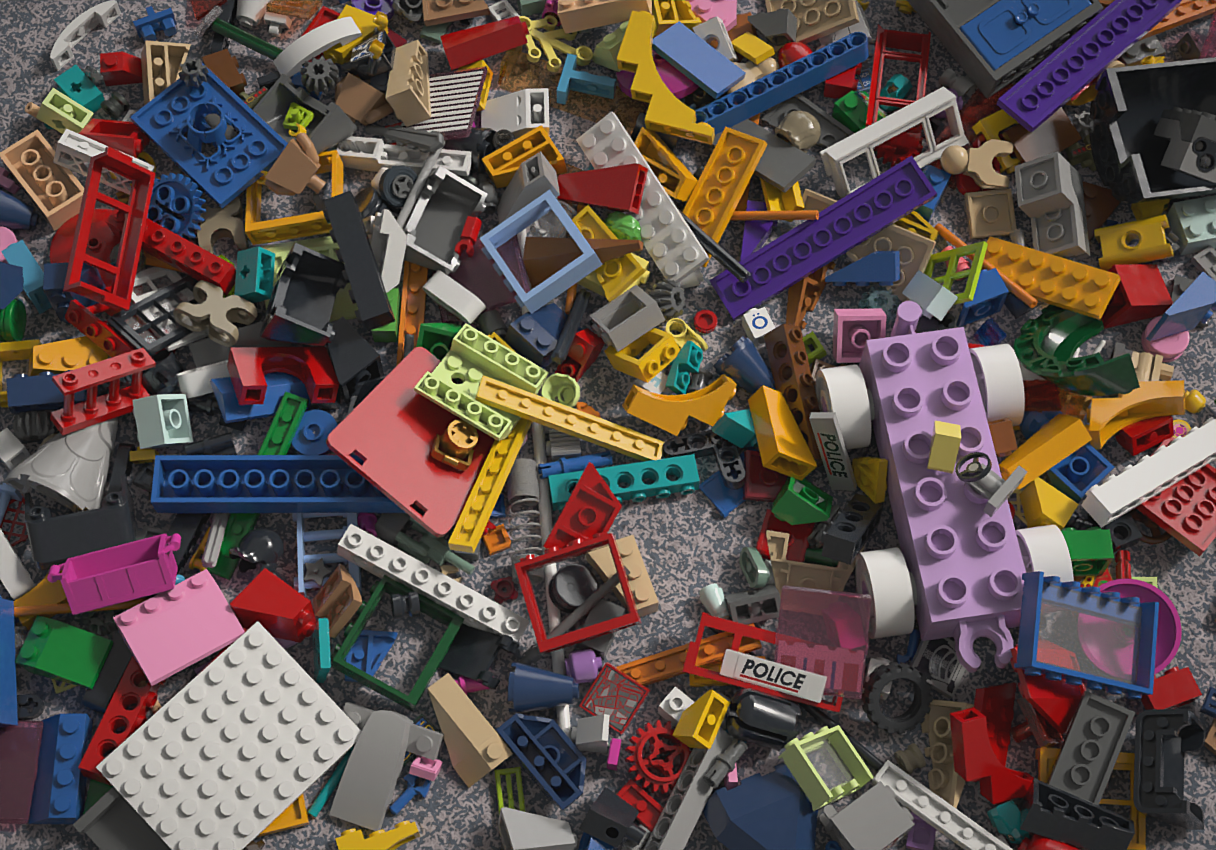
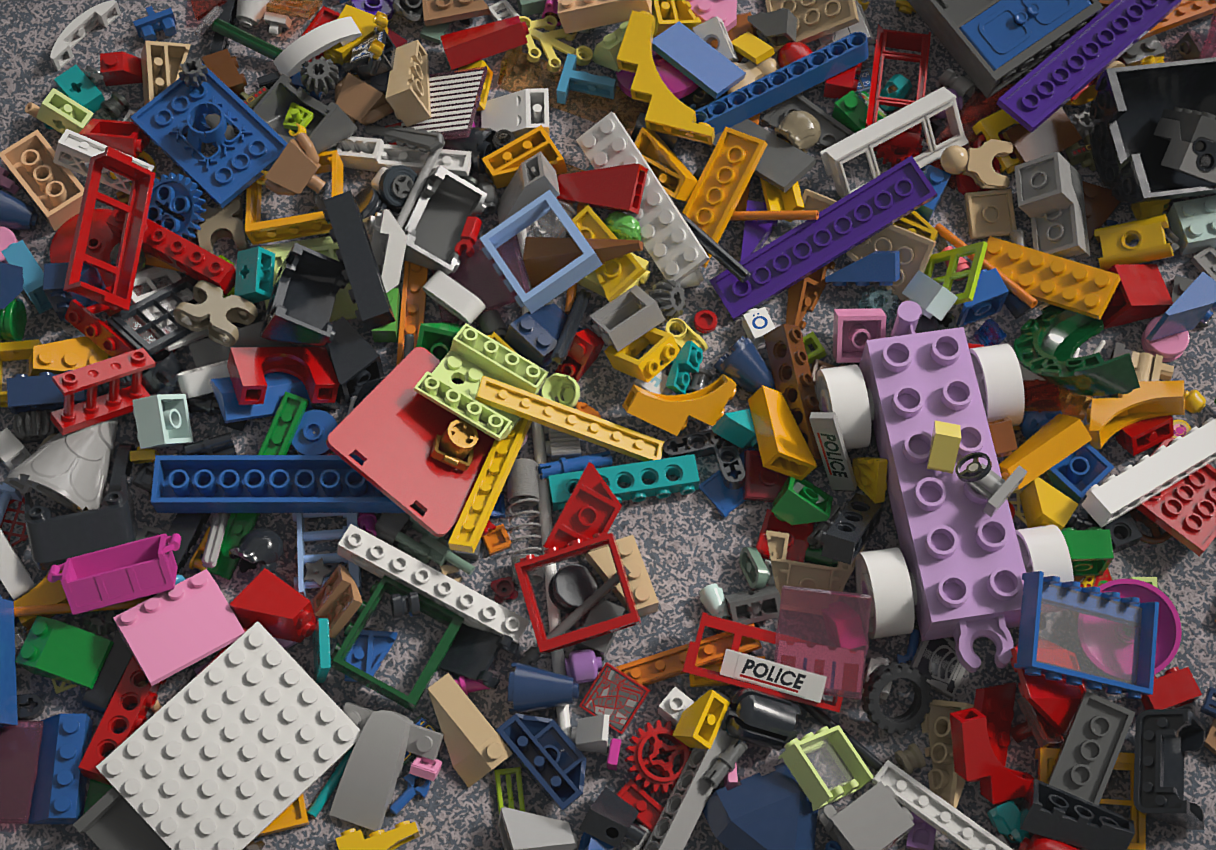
red axle [1115,550,1131,580] -> none

